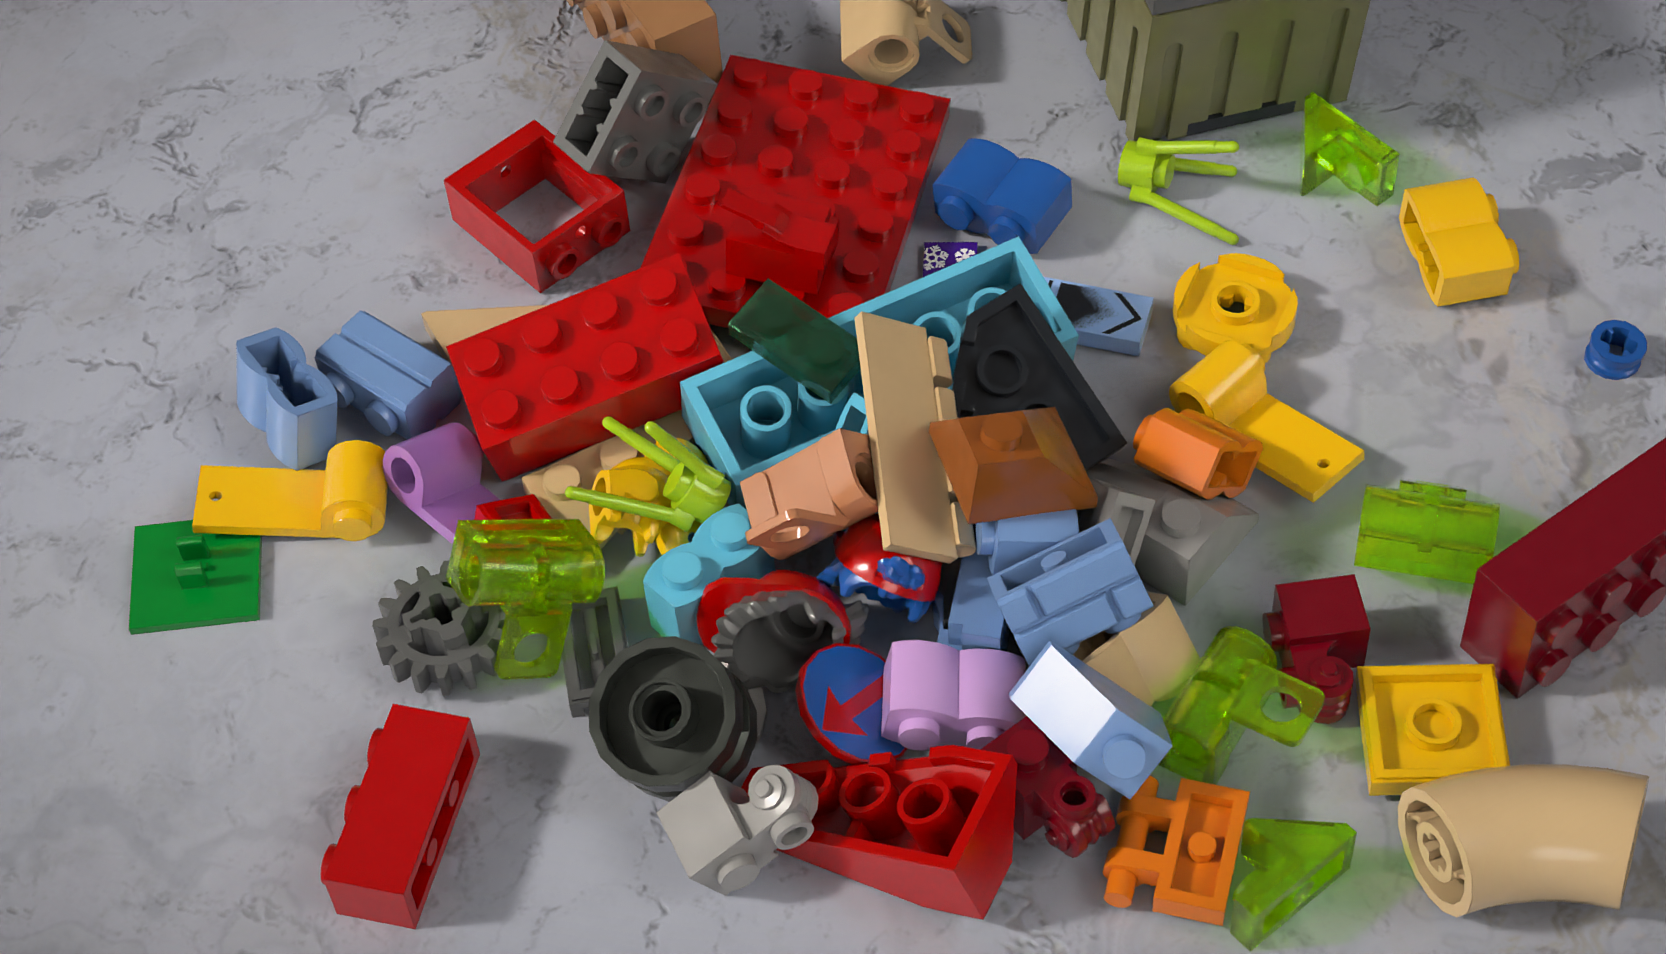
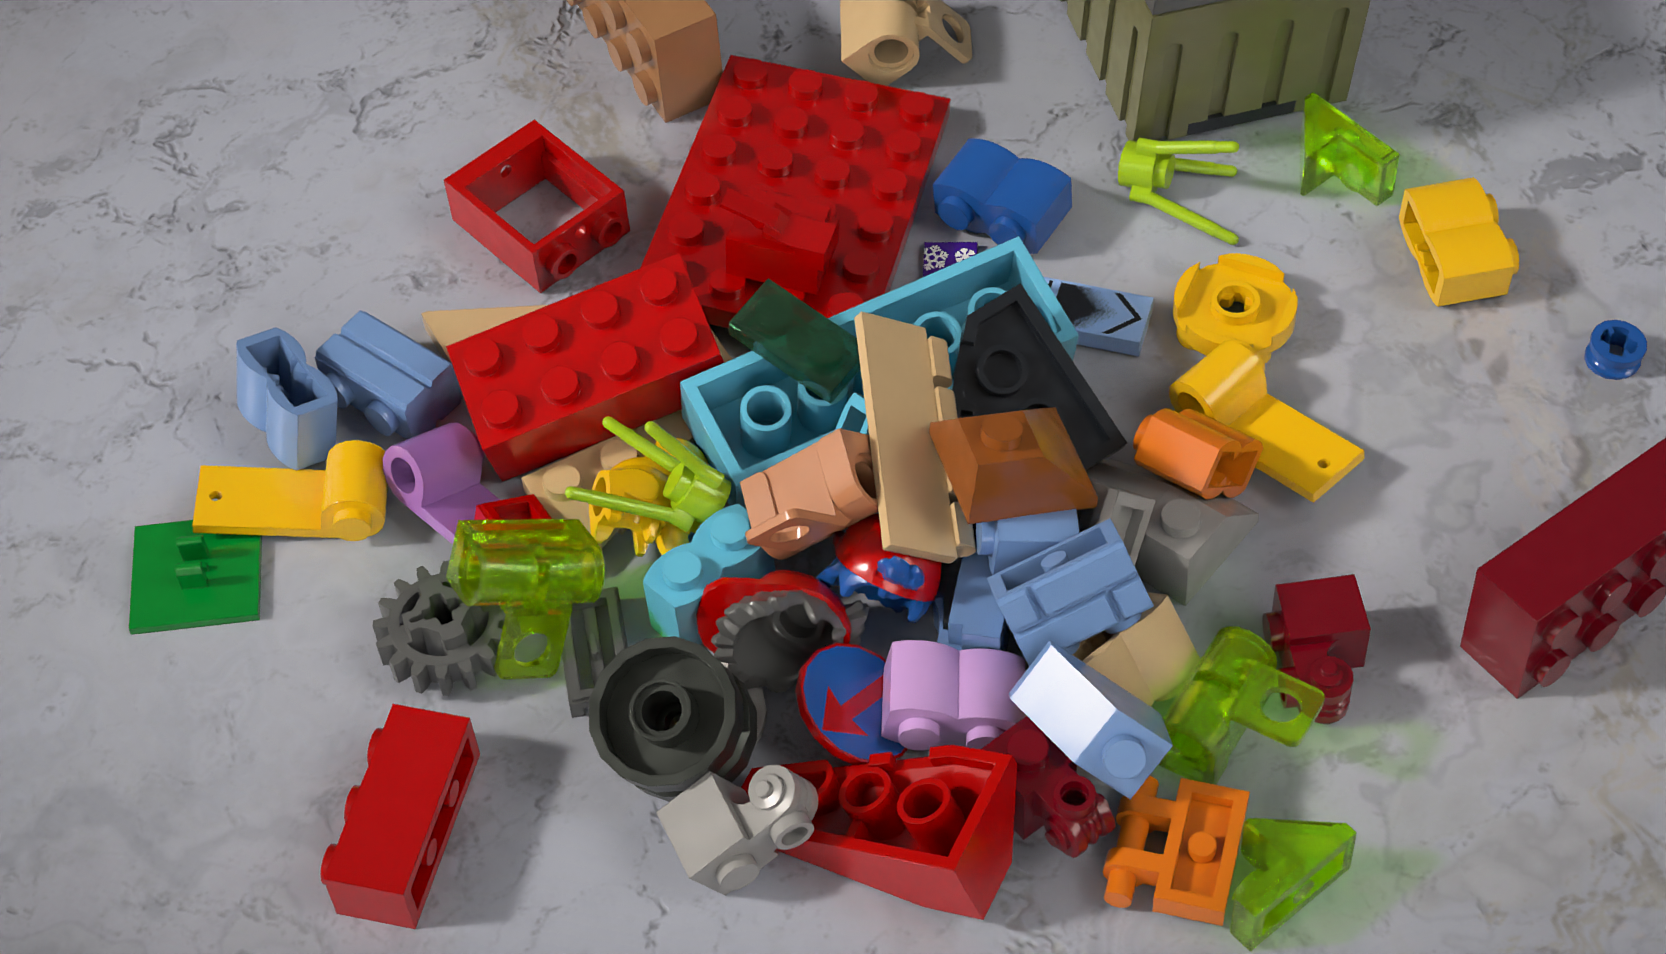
dark grey brick [553,40,718,184] -> none
clear neon green piece [1354,478,1500,584] -> none
yellow plate [1355,664,1510,796] -> none
tan brick [1398,764,1649,918] -> none

